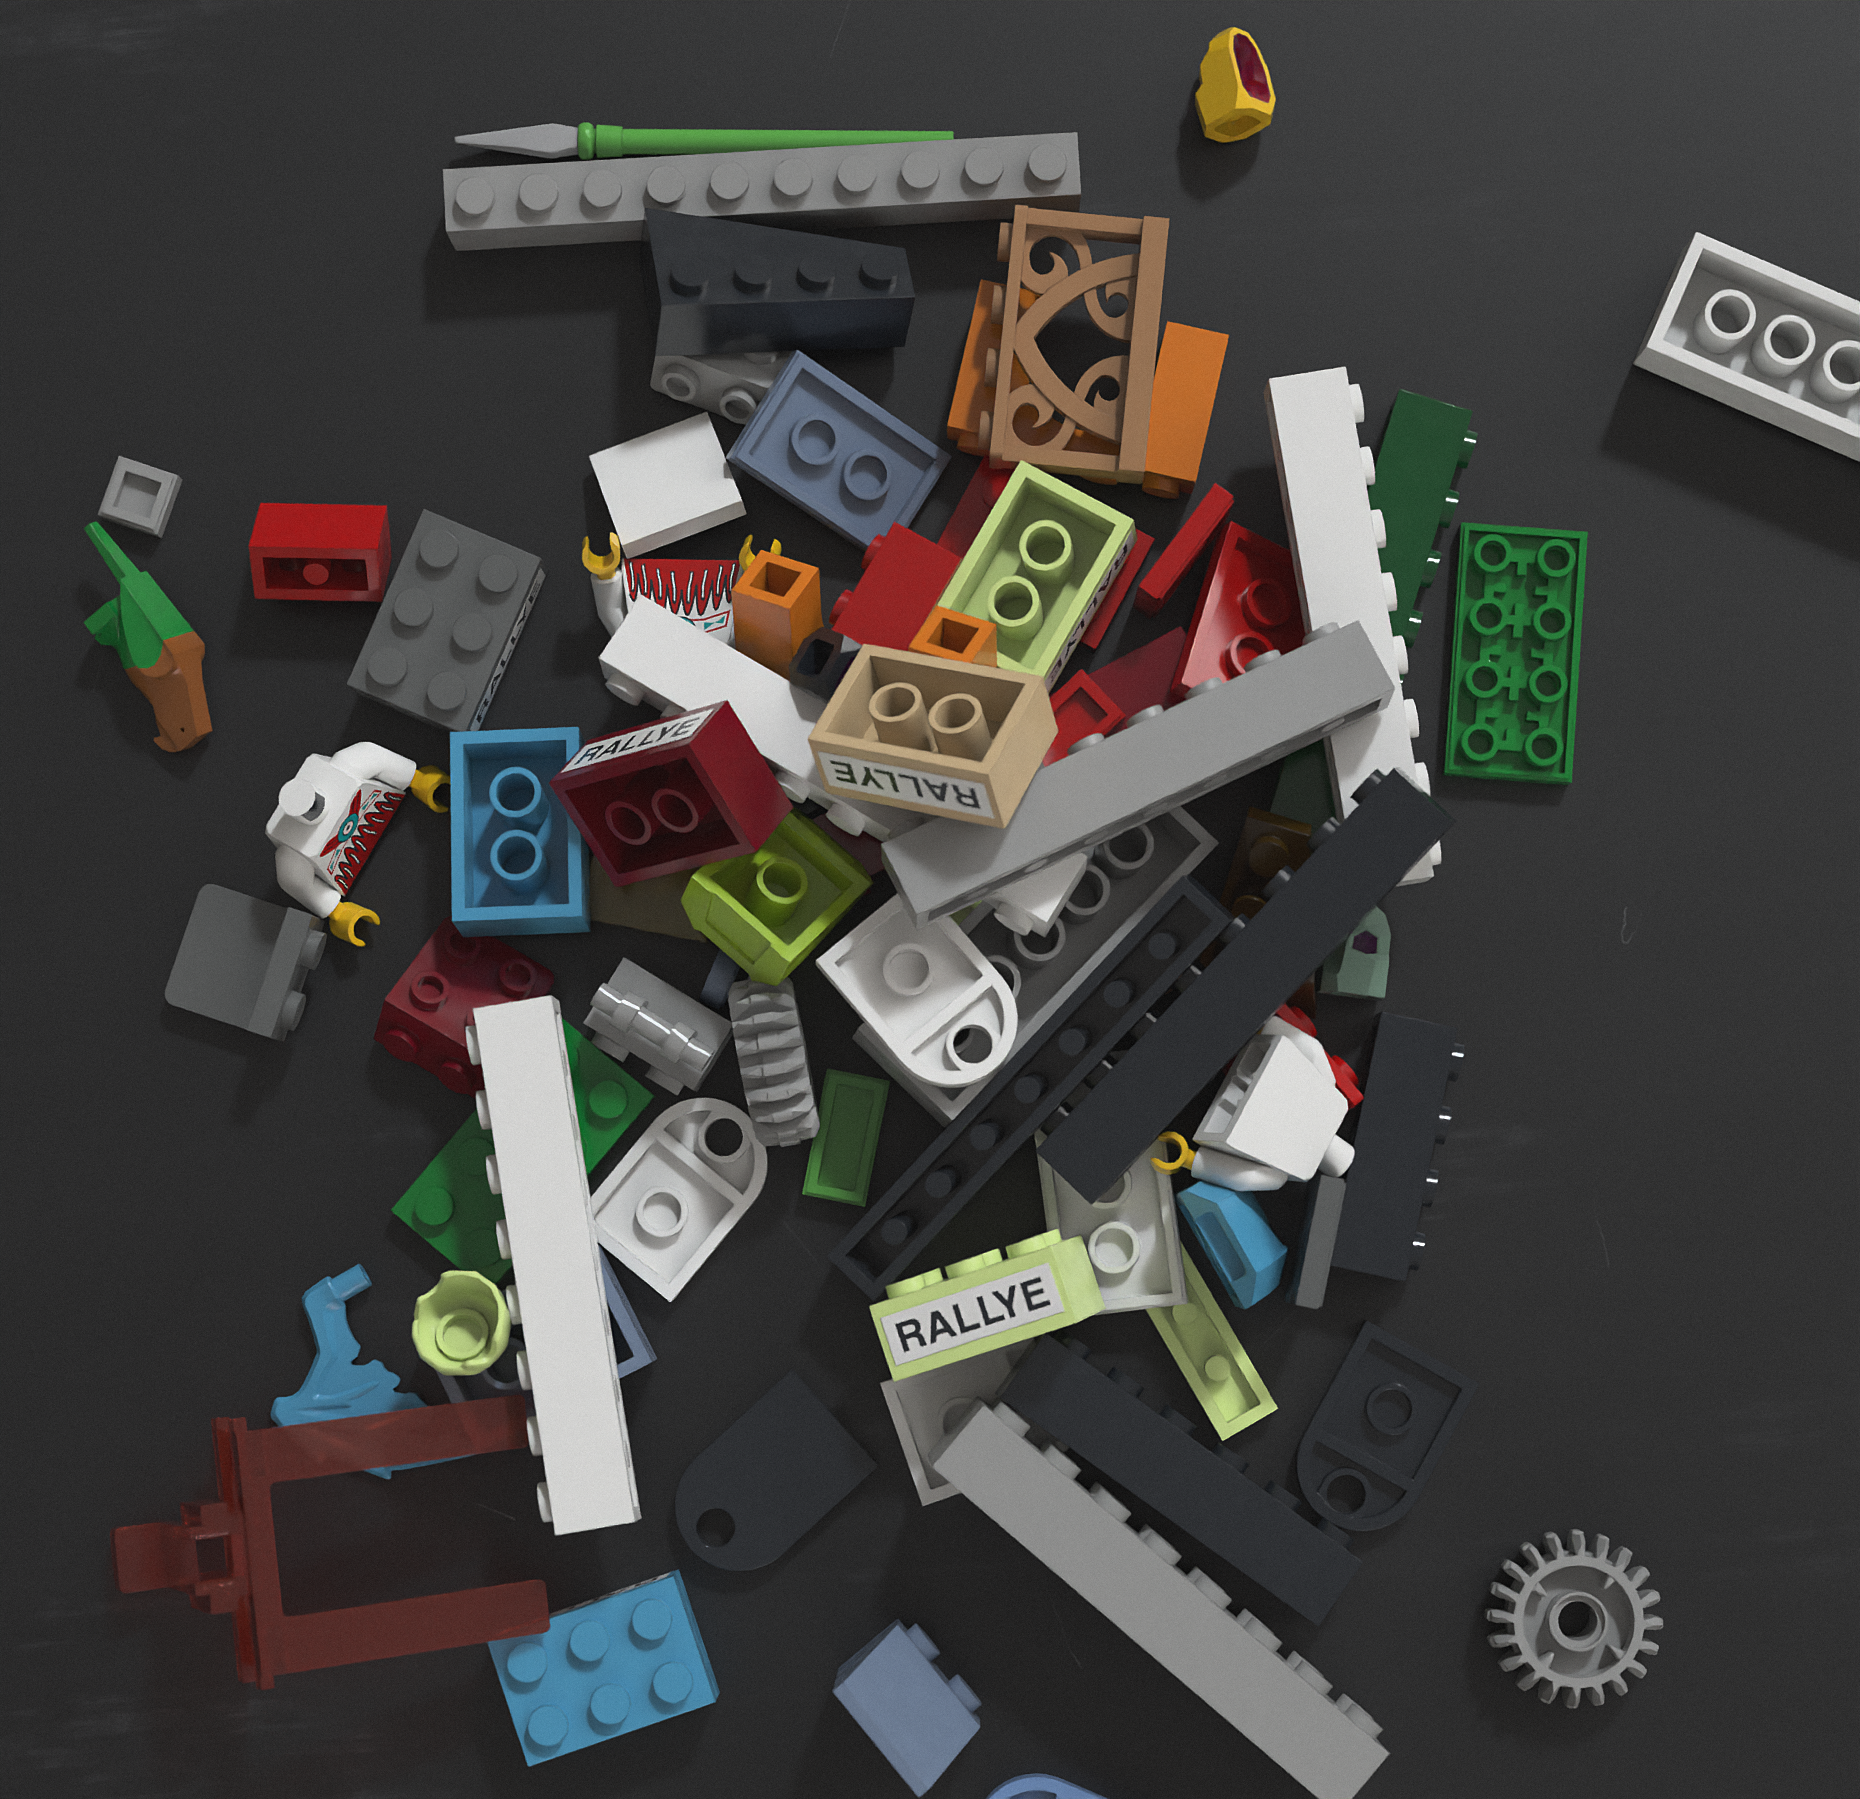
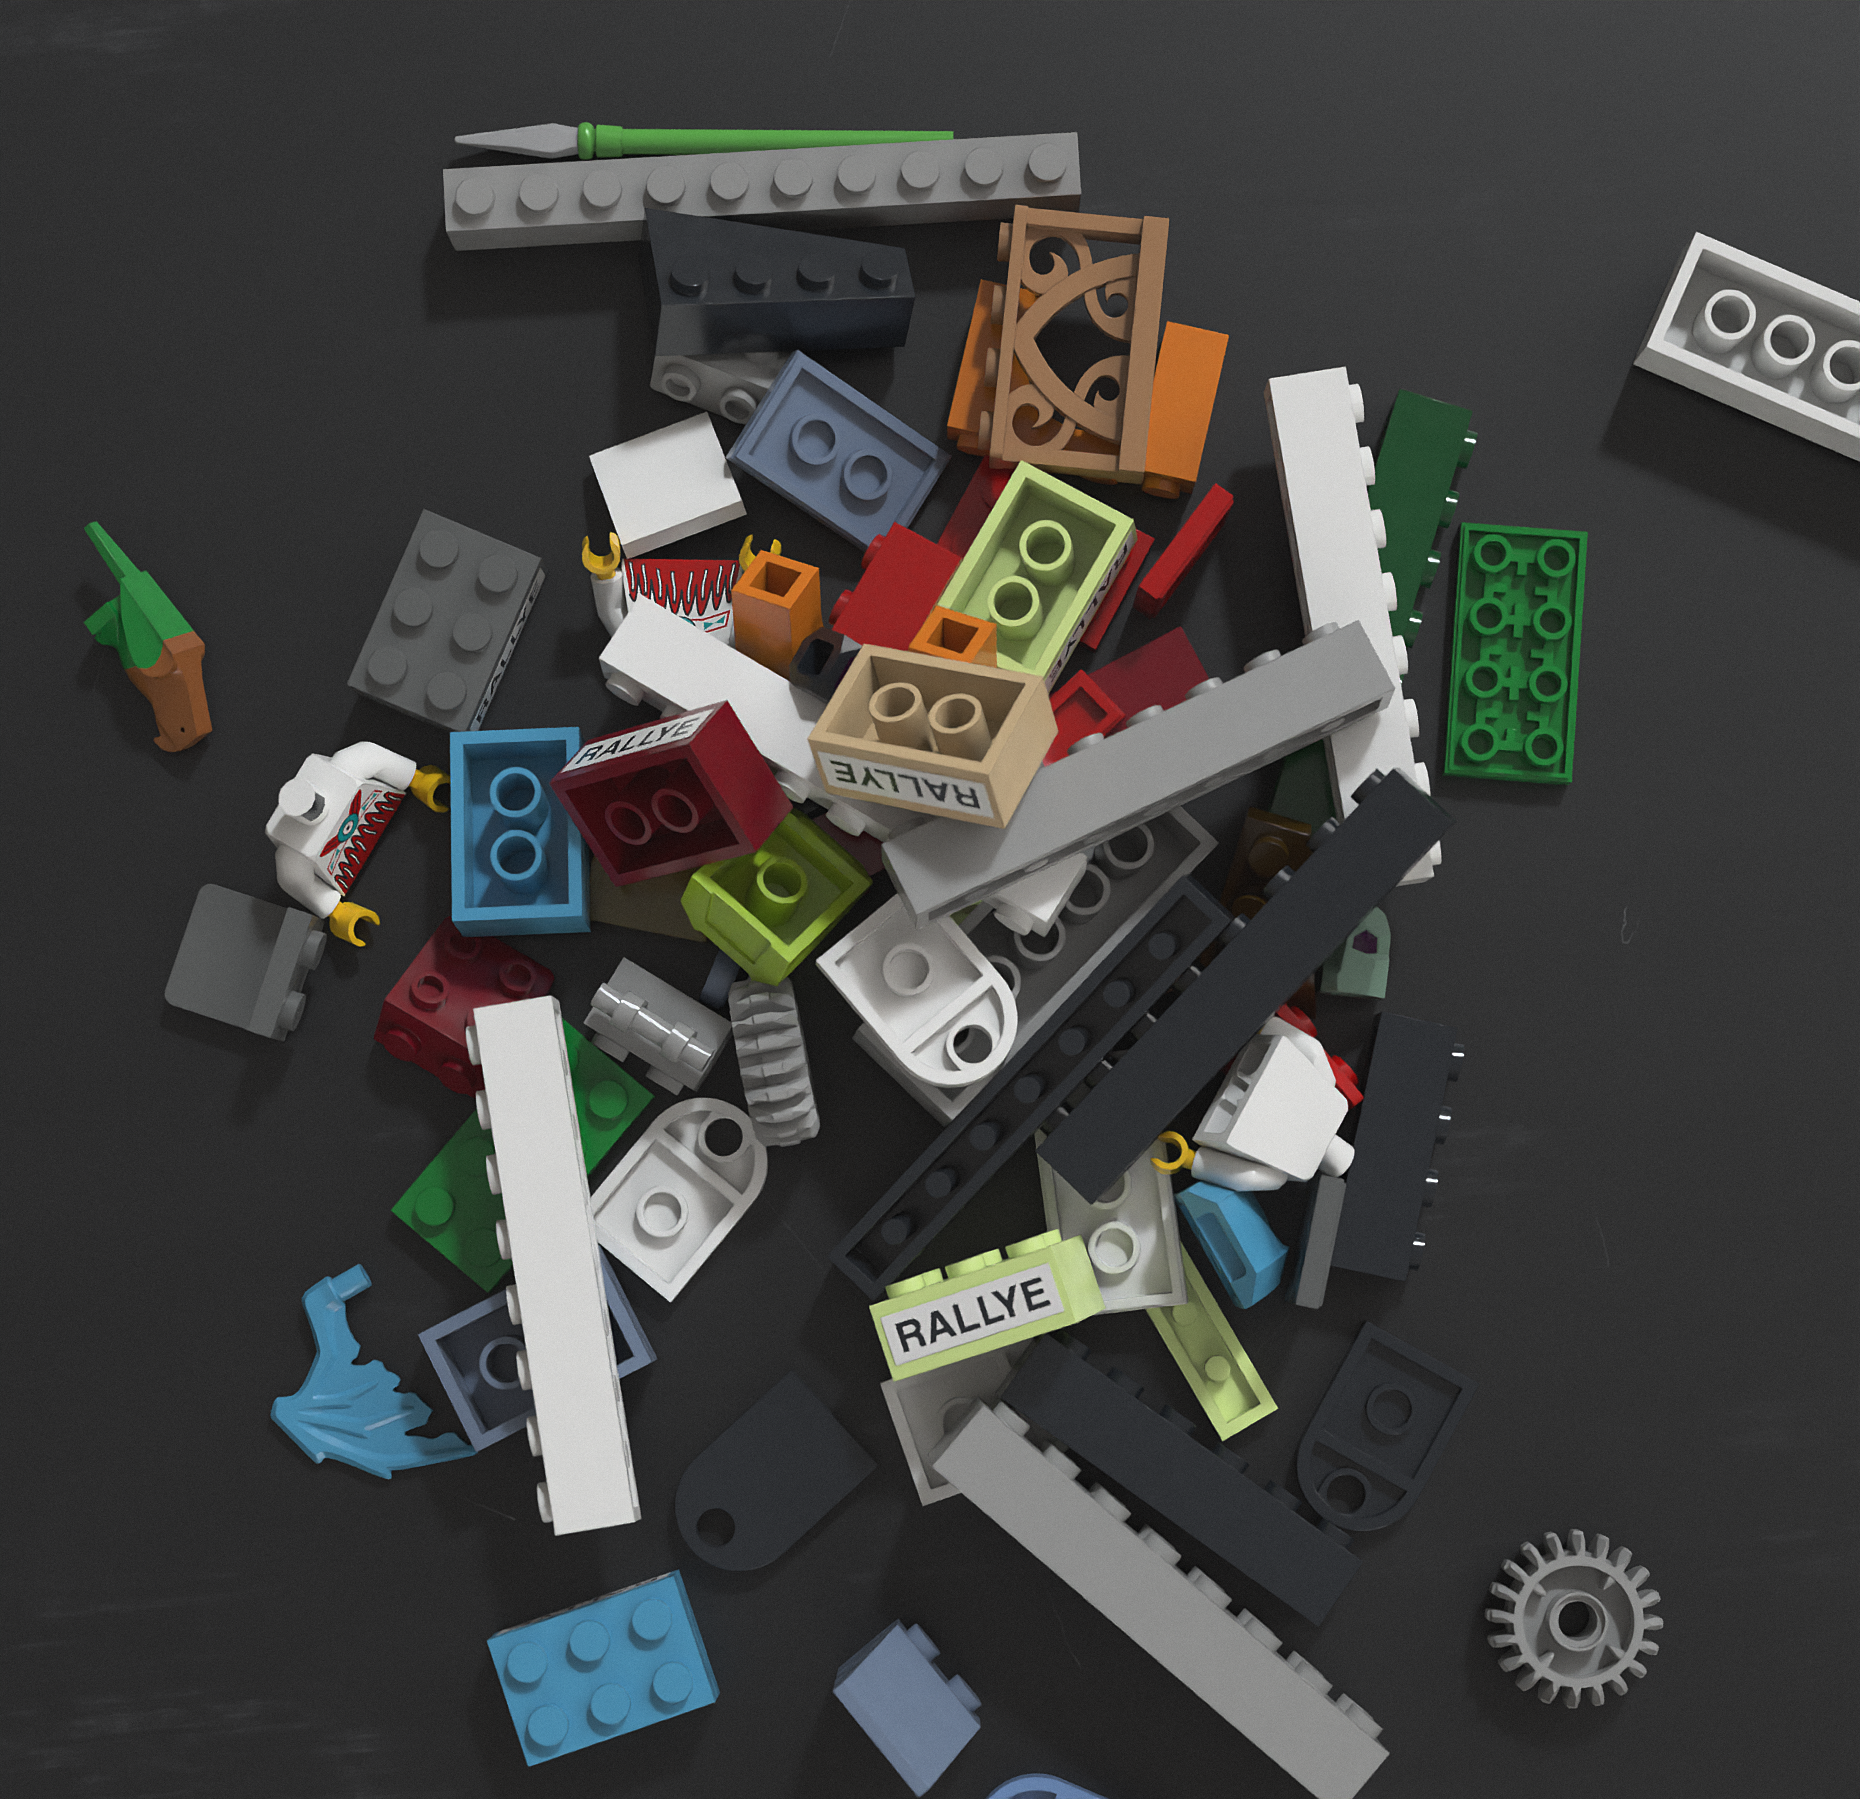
light grey tile [98,456,182,538] -> none
clear red piece [110,1395,550,1690] -> none
red brick [248,503,392,602] -> none
yellowish green hair [412,1270,512,1376] -> none
bright green tile [802,1069,890,1207] -> none
red plate [1170,521,1305,699] -> none
yellow rock [1195,27,1276,143] -> none

